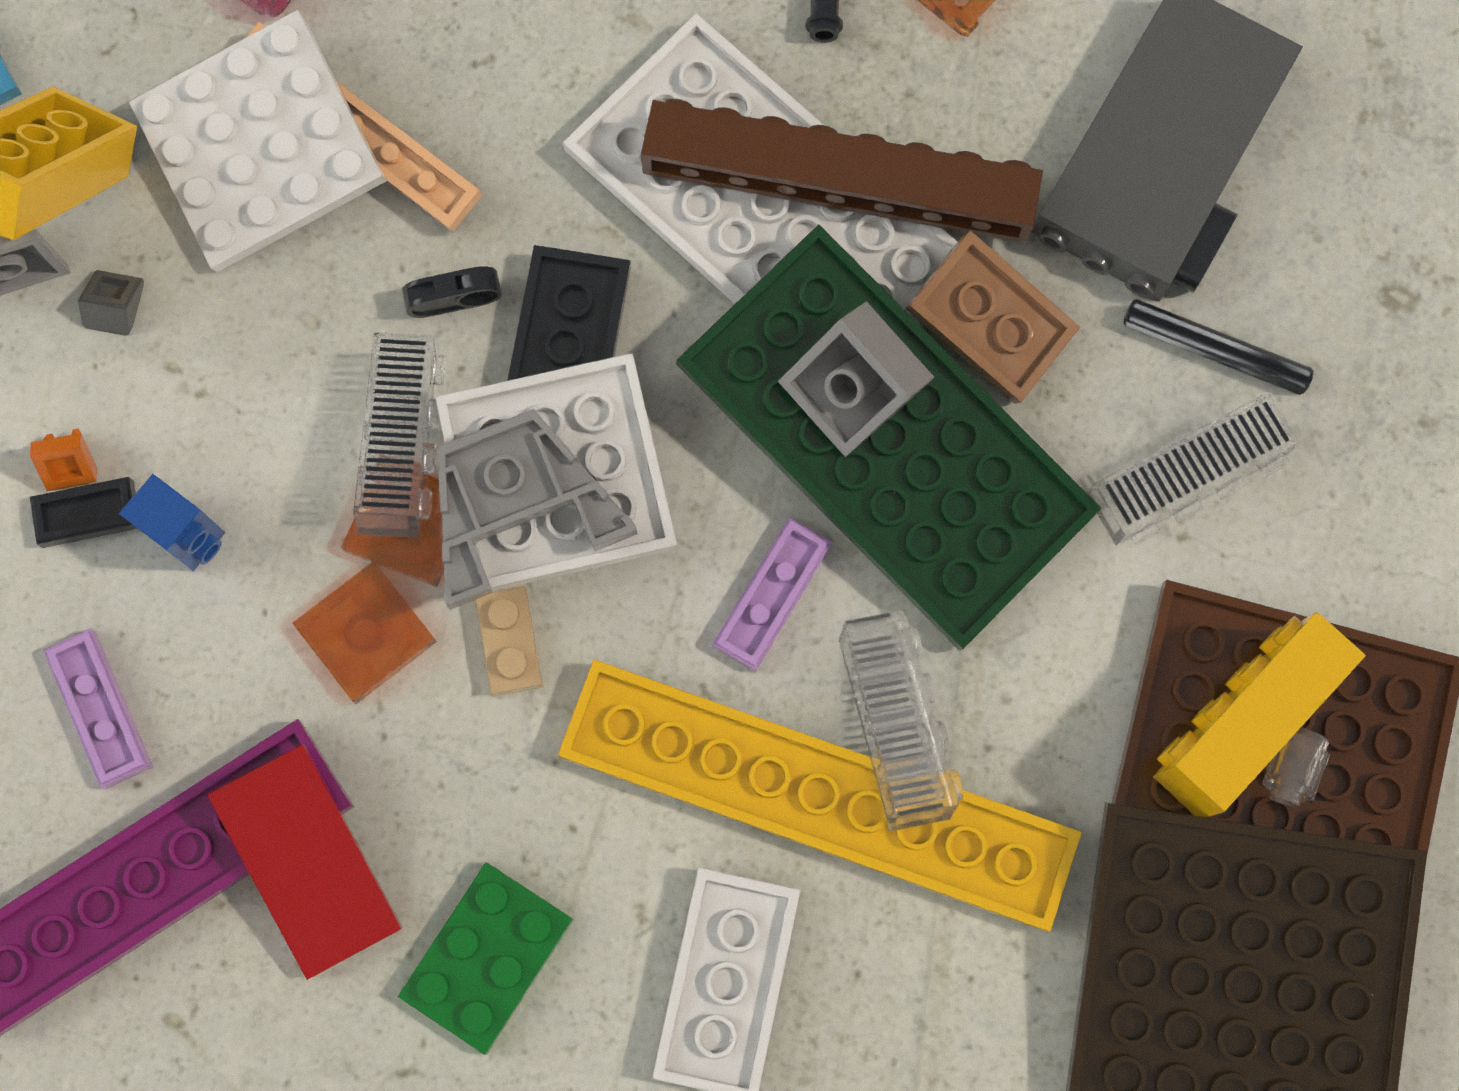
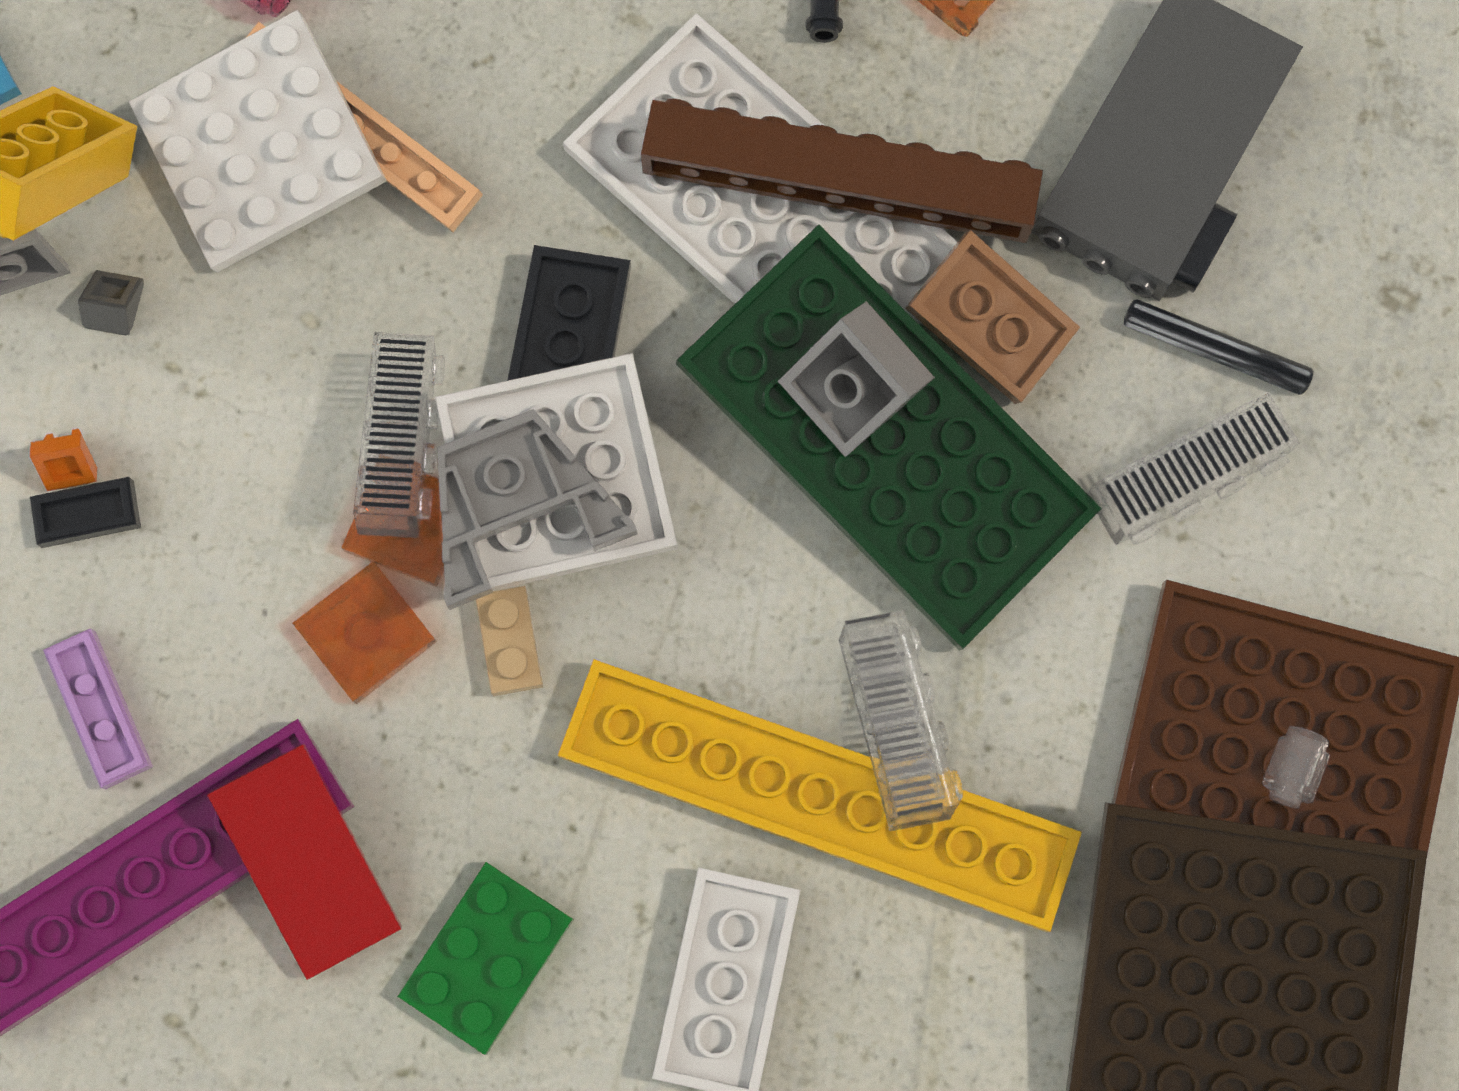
blue brick [119,473,226,571] -> none
black piece [402,266,502,318] -> none
lavender tile [712,517,833,672] -> none
yellow brick [1153,612,1366,818] -> none

